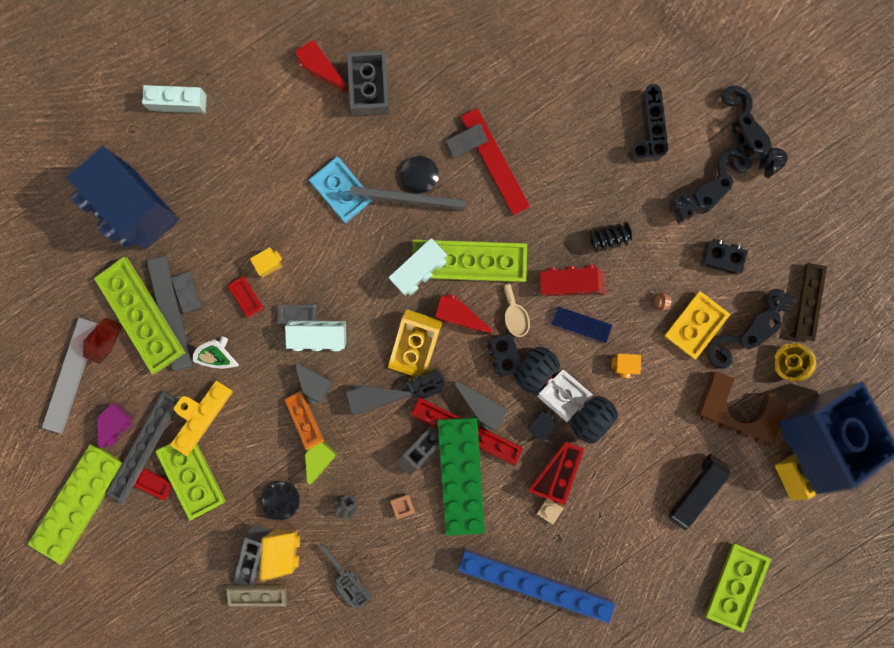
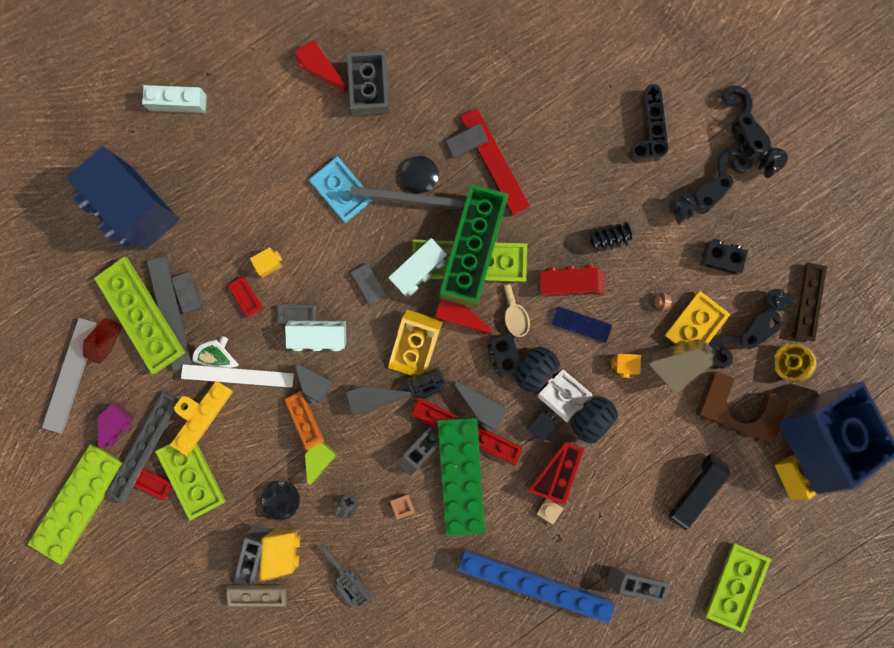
none -> white sticker [181,365,294,387]
none -> flat silver tile [351,263,387,306]
none -> green brick [440,184,508,309]
none -> dark grey slope [605,566,670,603]
none -> dark tan slope [649,339,714,393]

